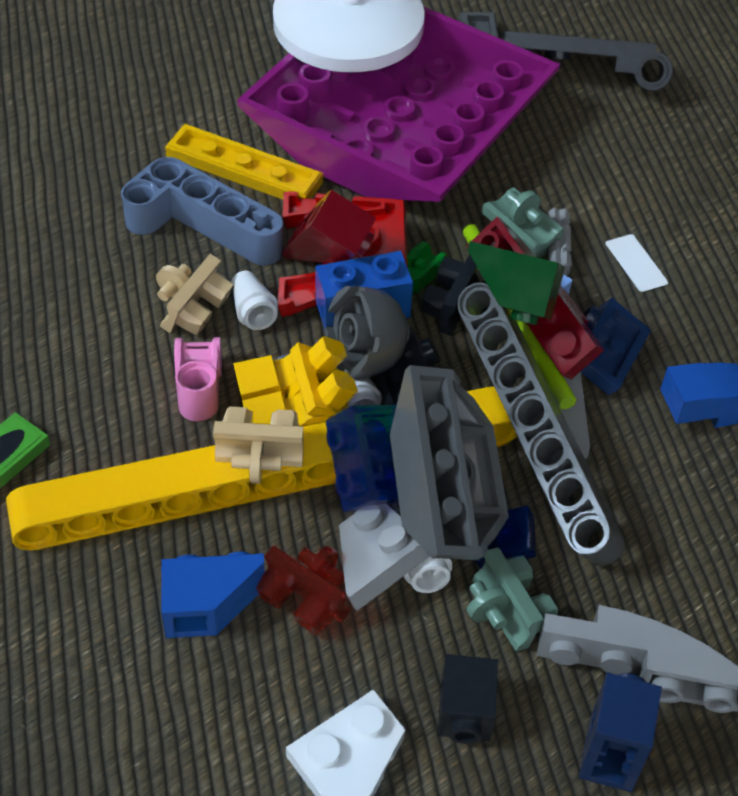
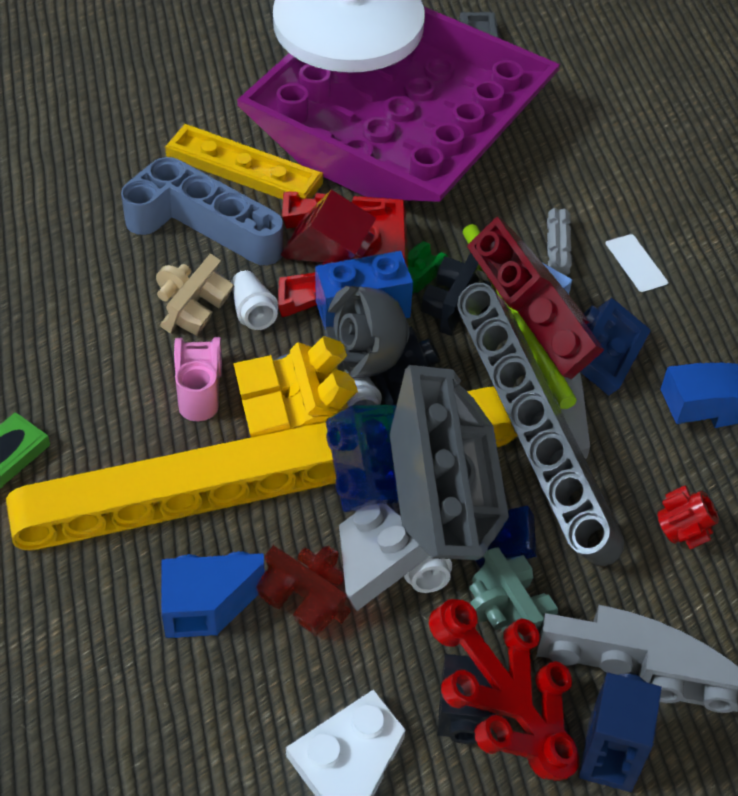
tan hips [213,406,303,484] -> none
dark green slope [468,241,565,325] -> none
sand green hips [482,187,564,258] -> none
black hinge [502,31,672,90] -> none
none -> red plant [429,599,579,781]
none -> red gear [657,485,719,549]

